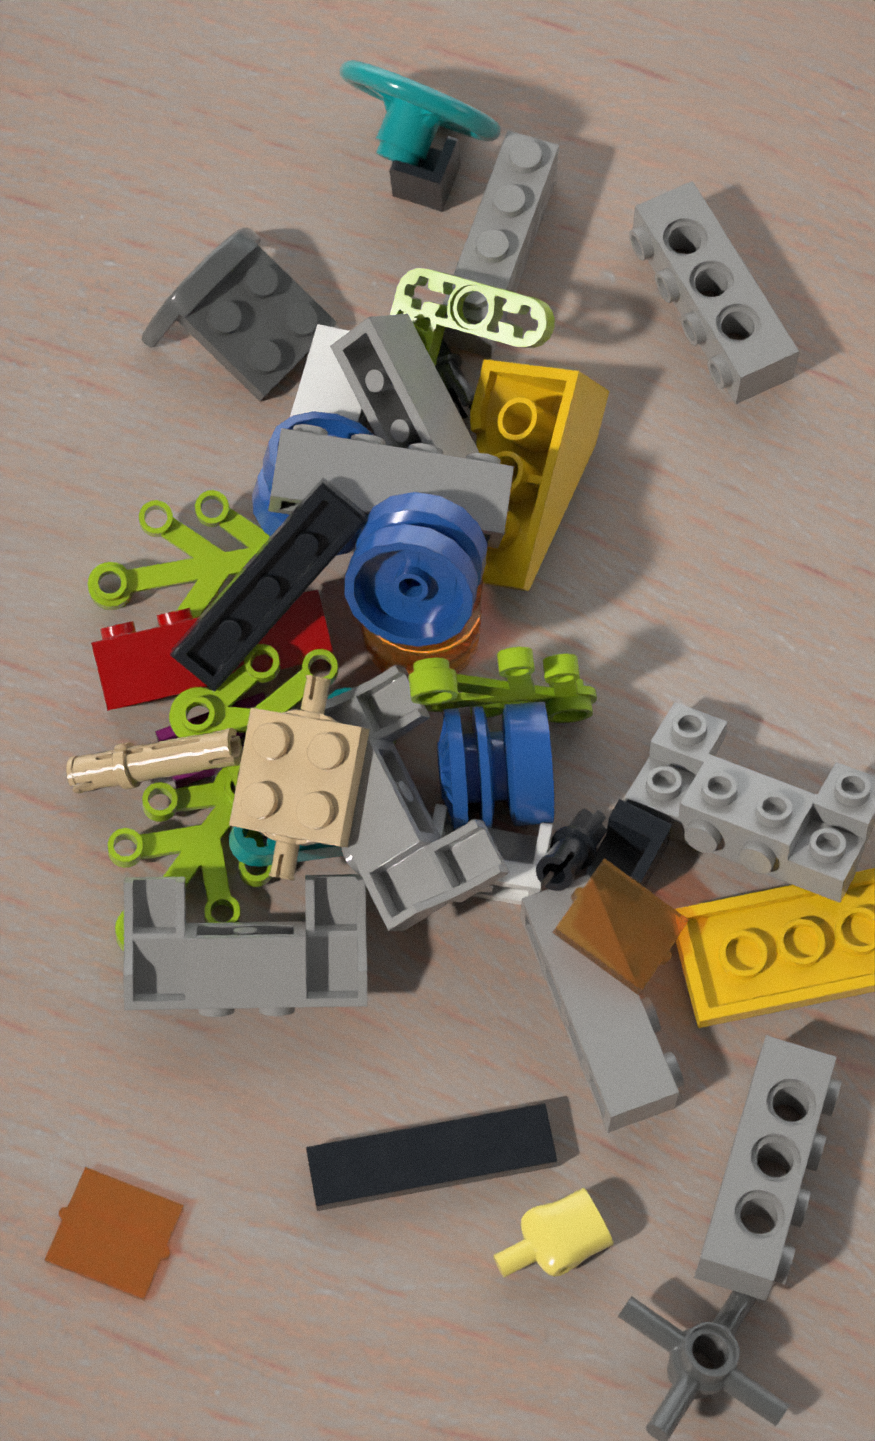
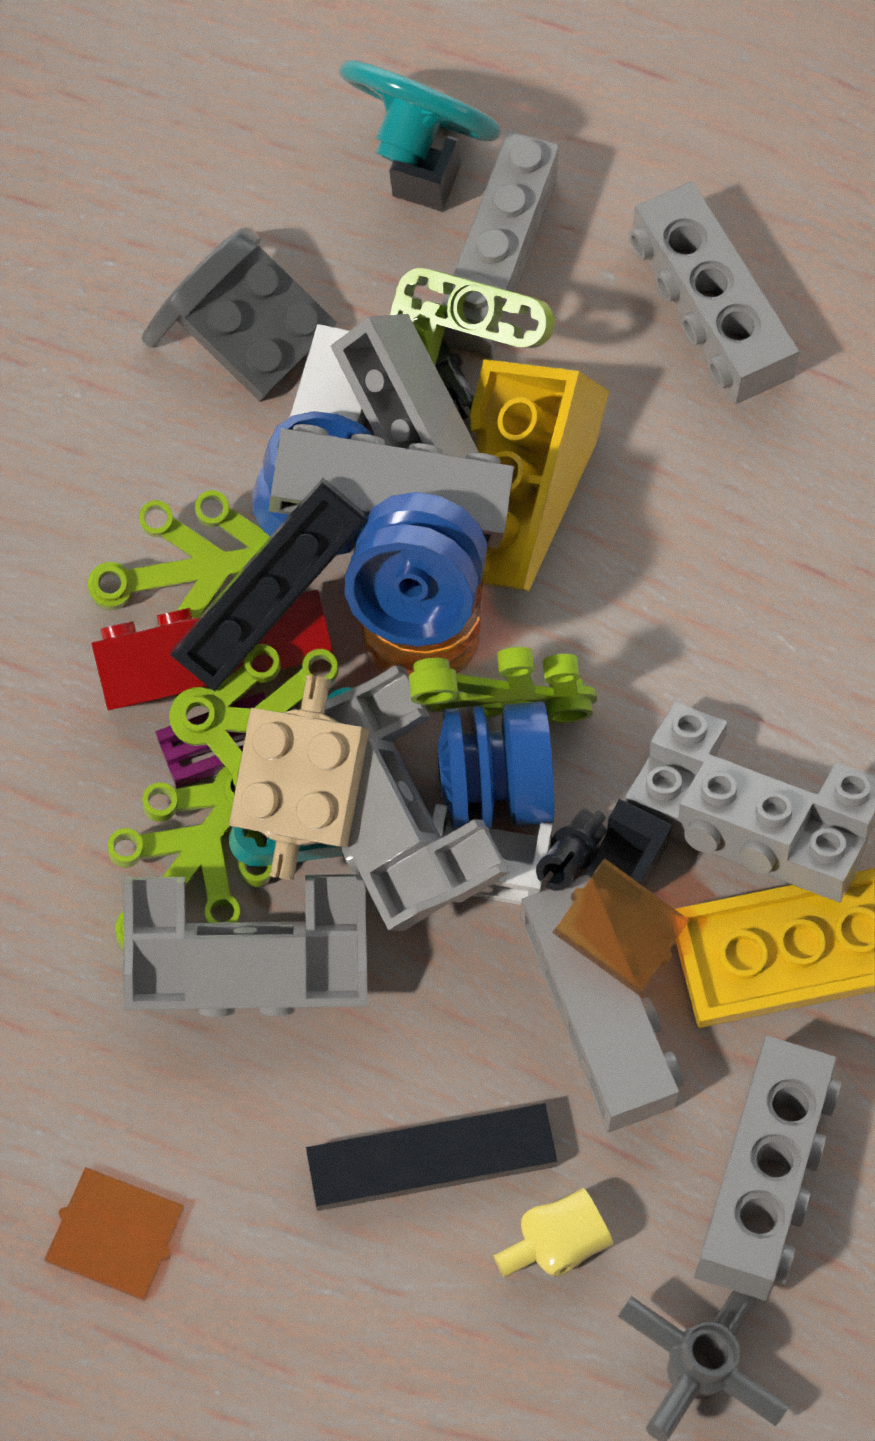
tan pin [66,728,243,794] -> none

